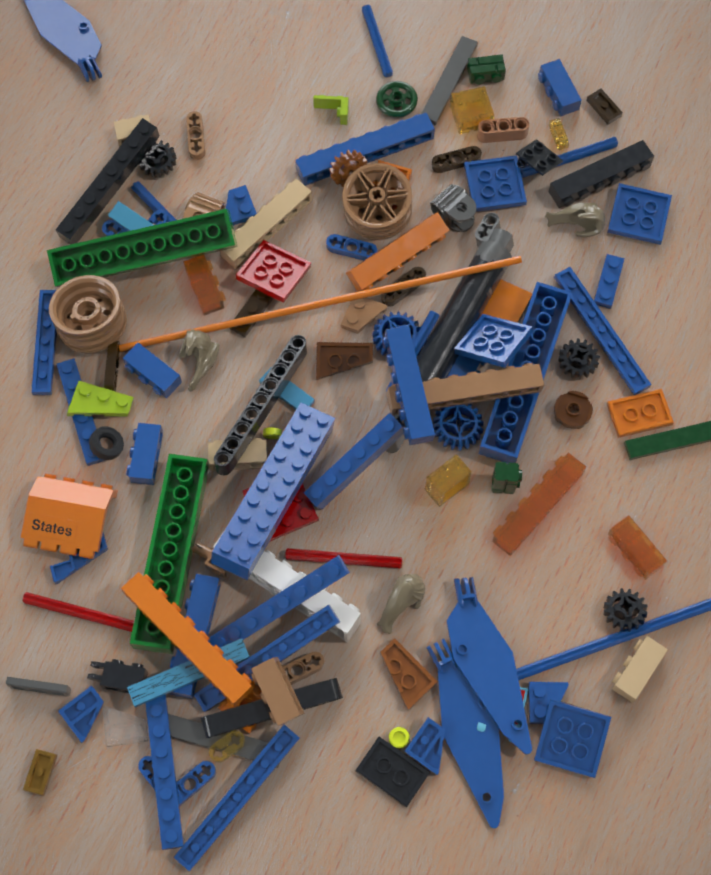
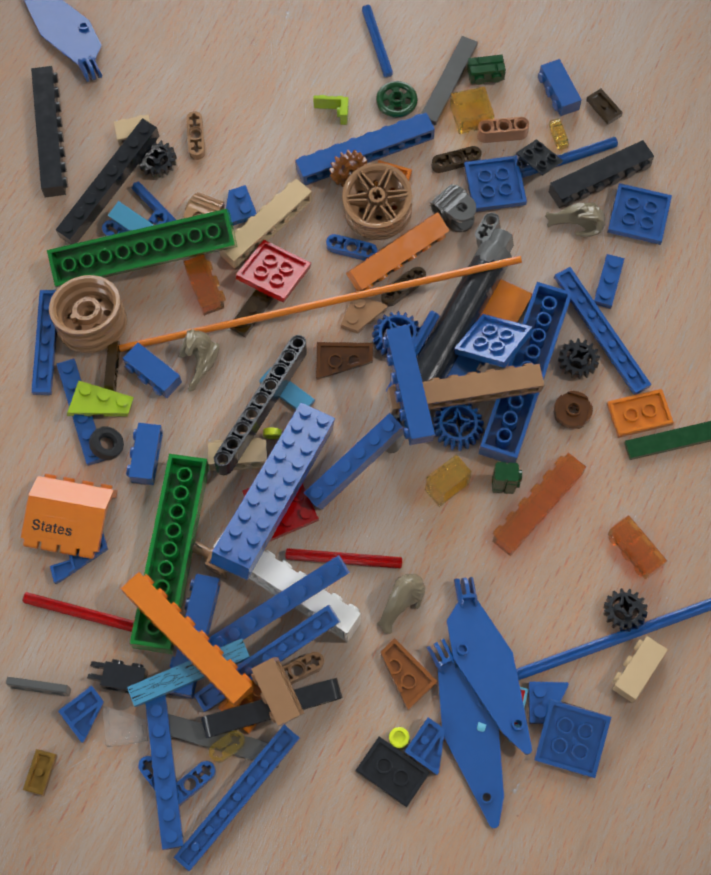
none -> black brick [31,66,68,198]

